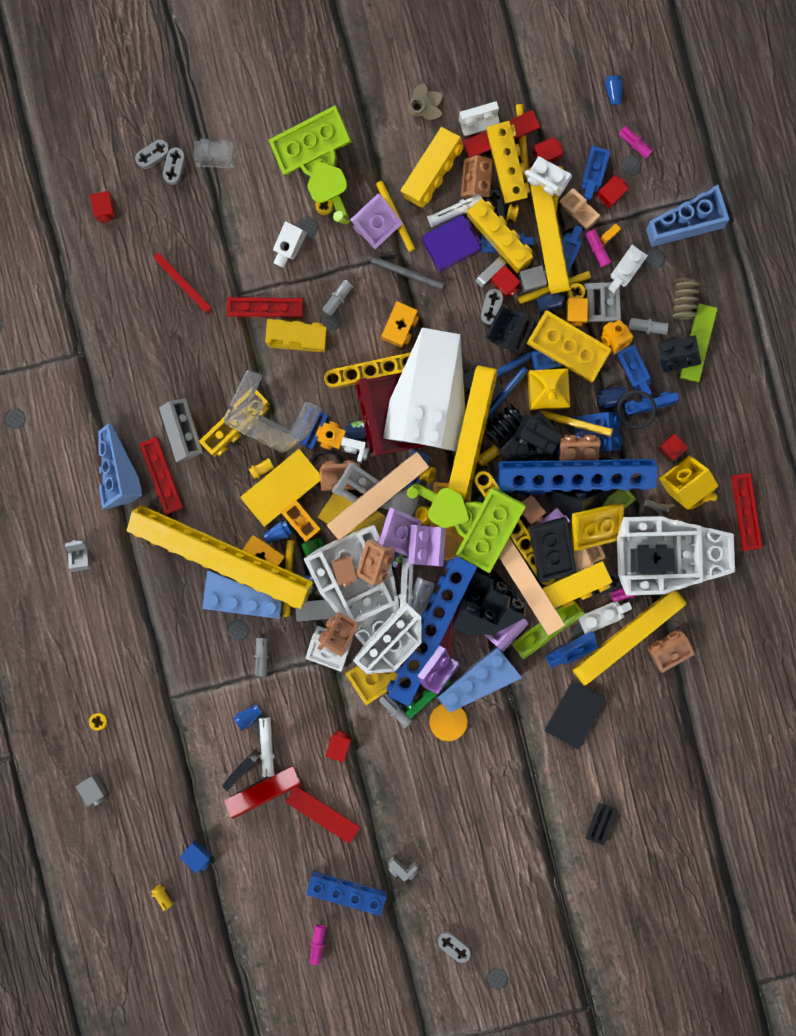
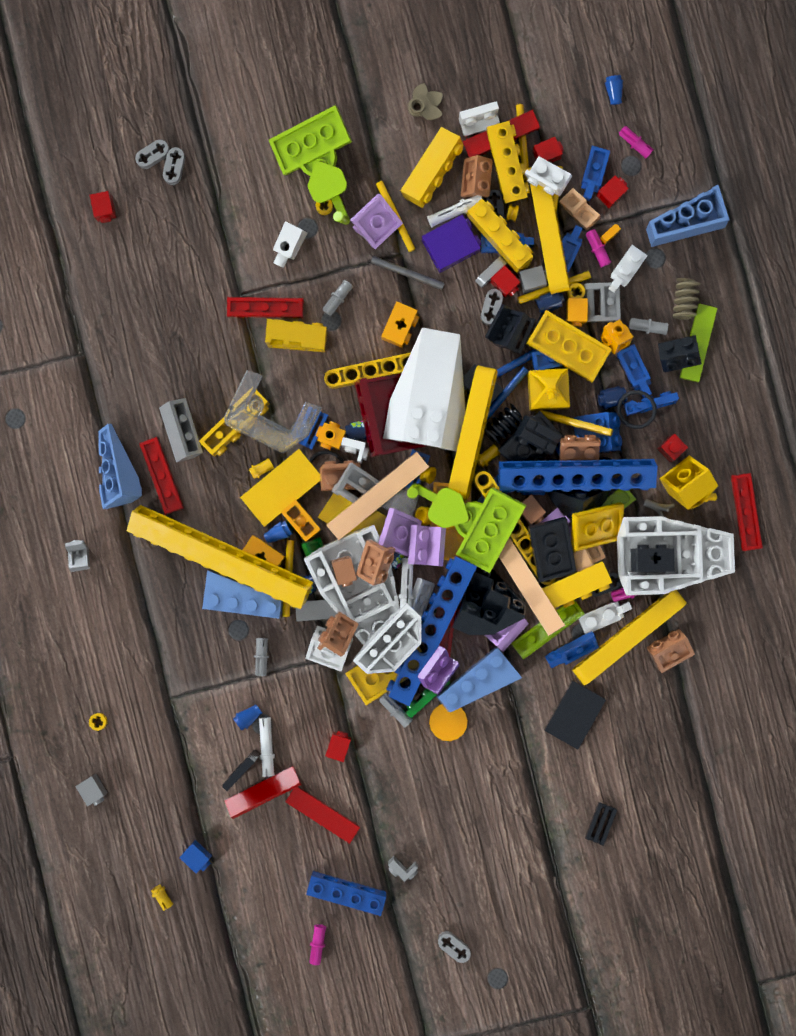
red tile [153,252,213,315] -> none
clear brick [194,139,235,168] -> none

